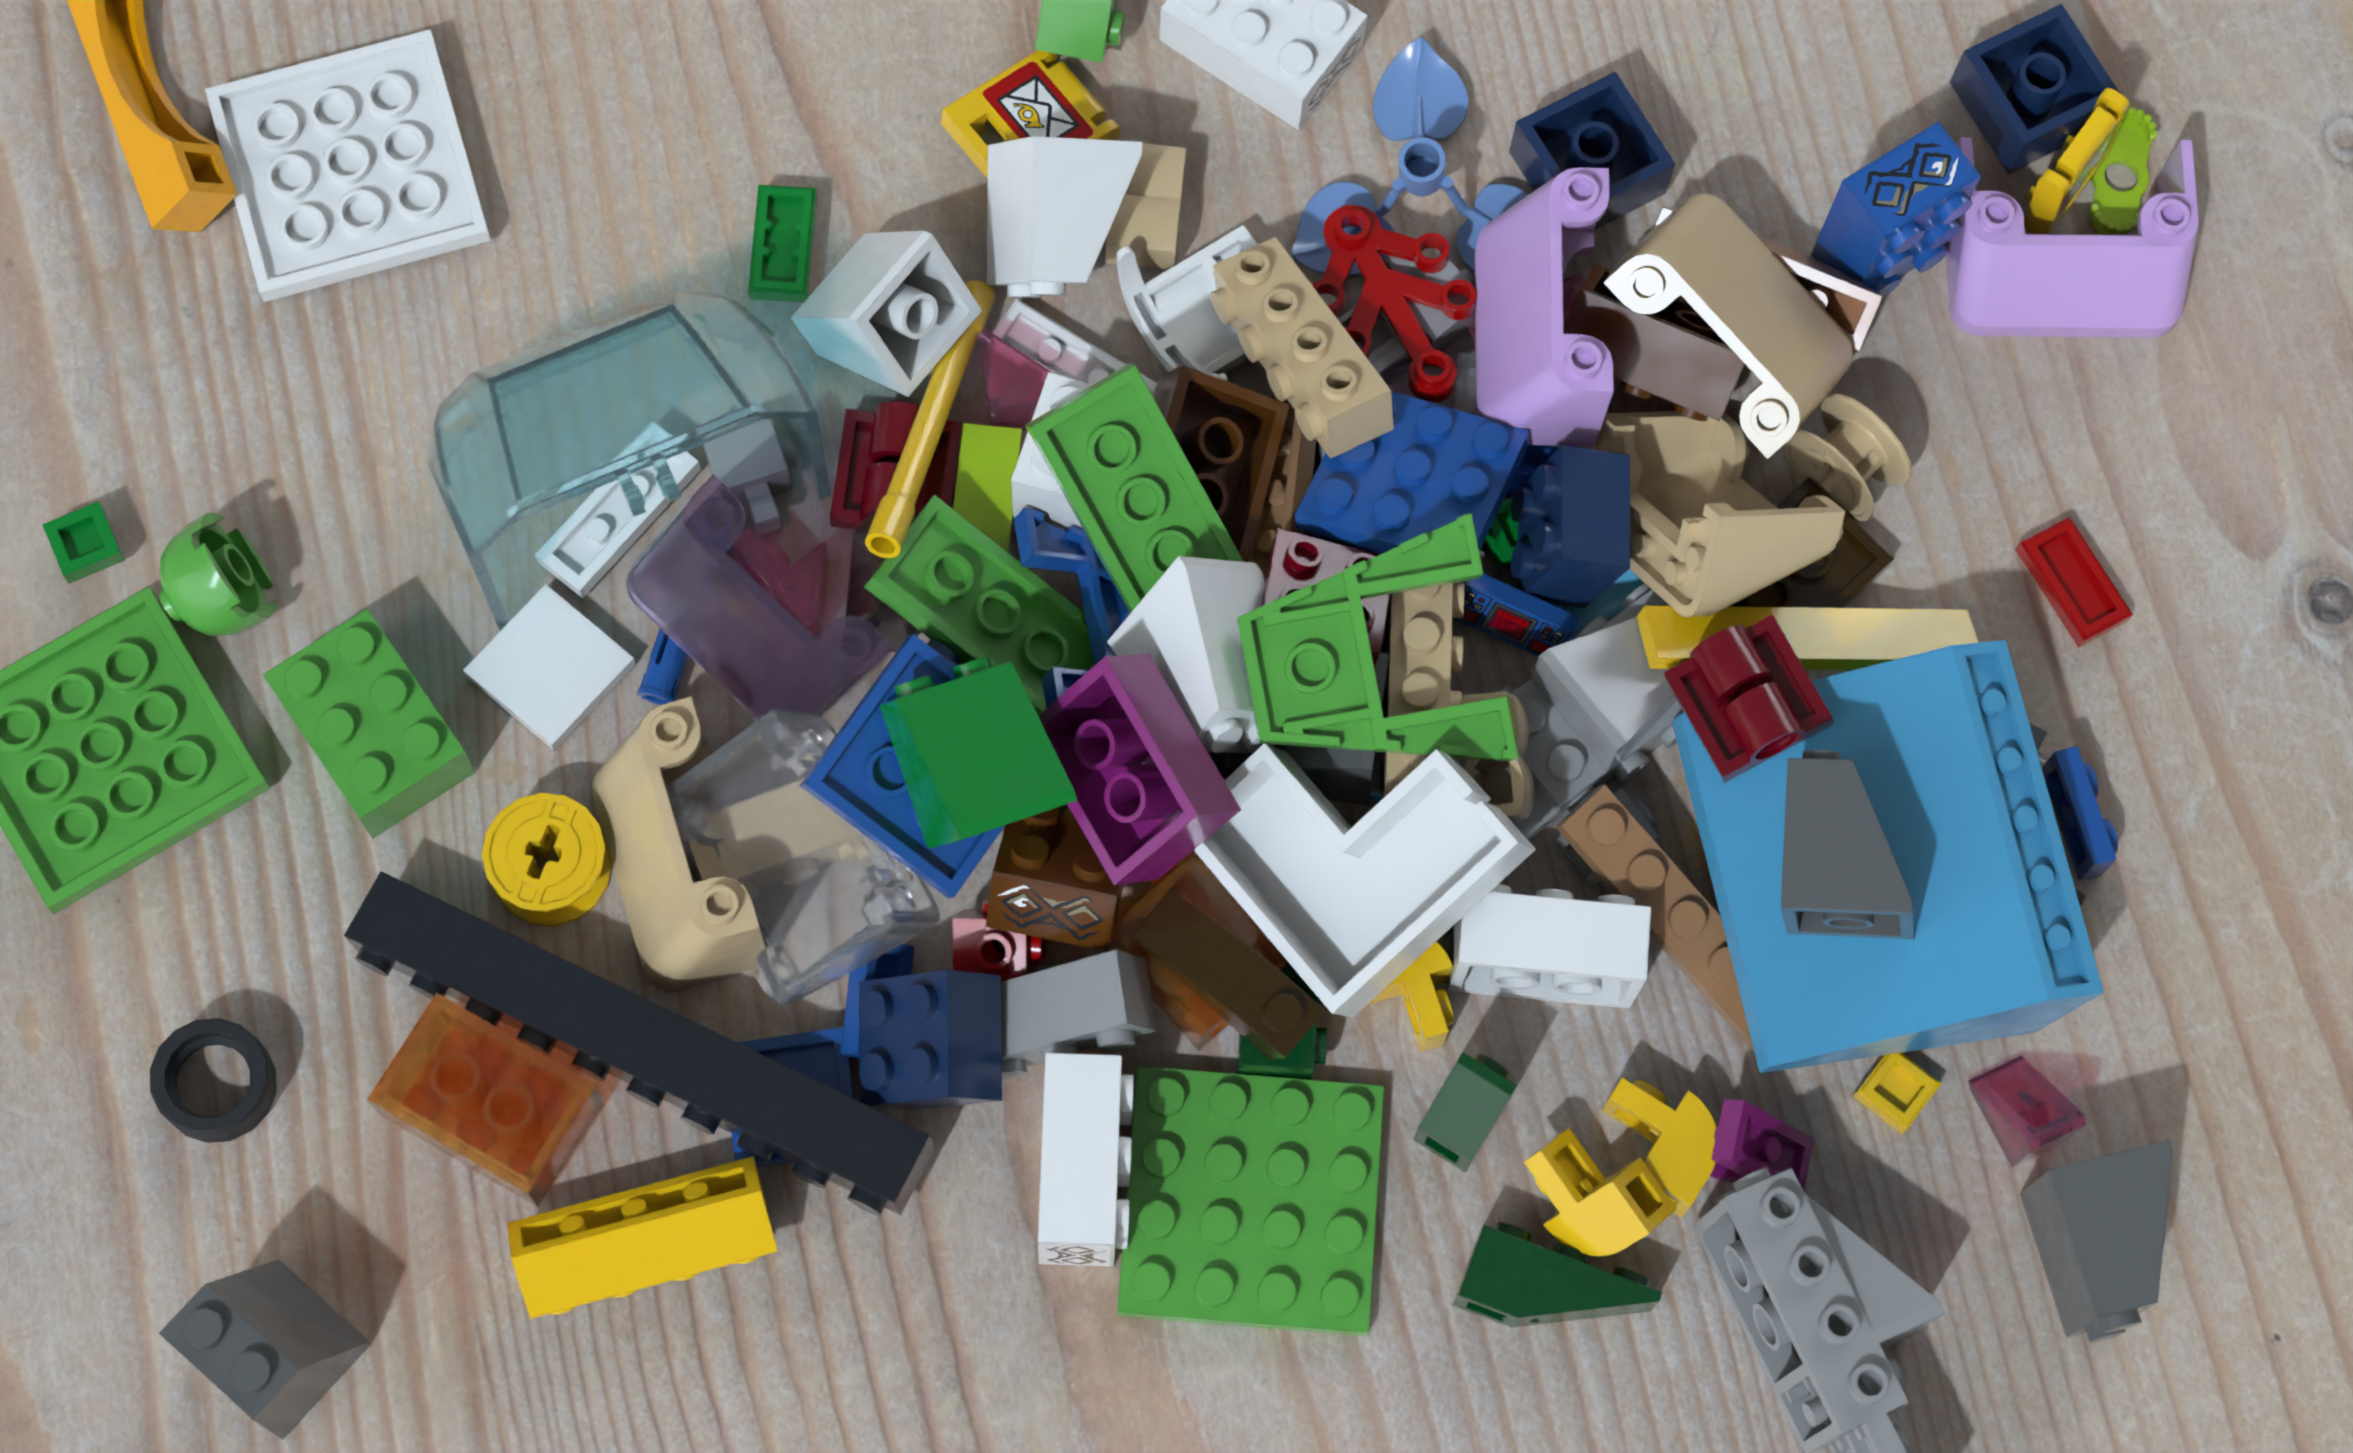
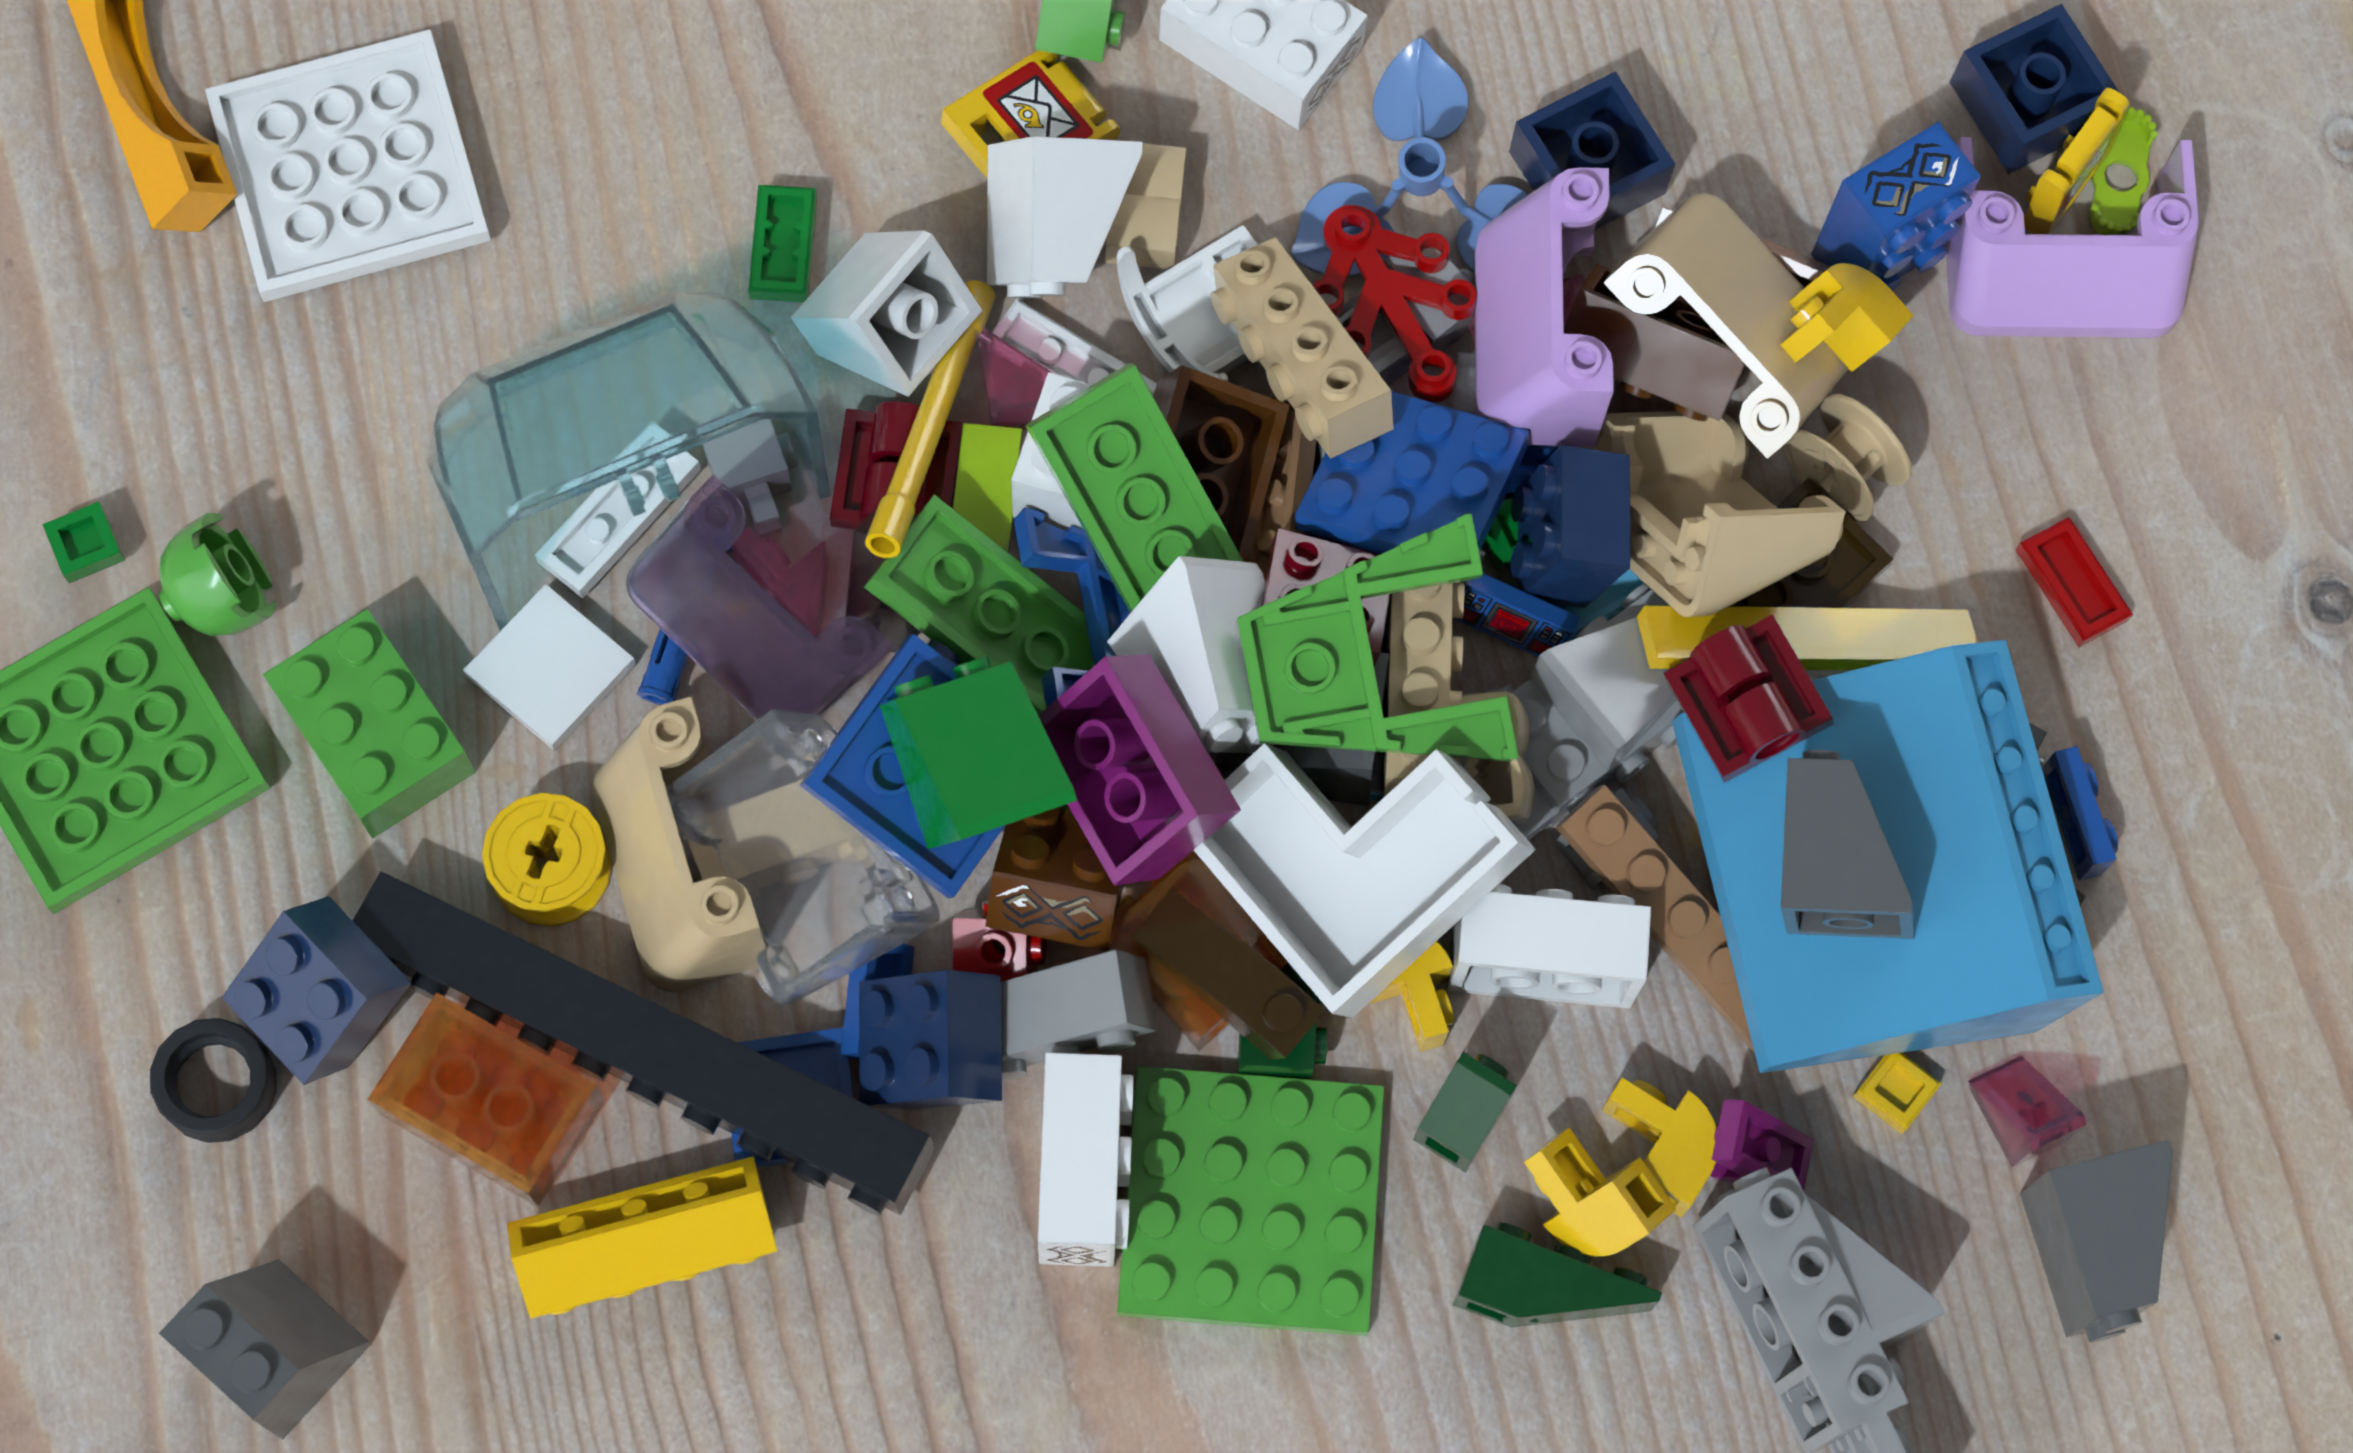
none -> dark blue brick [221,896,411,1085]
none -> yellow brick [1780,263,1914,372]

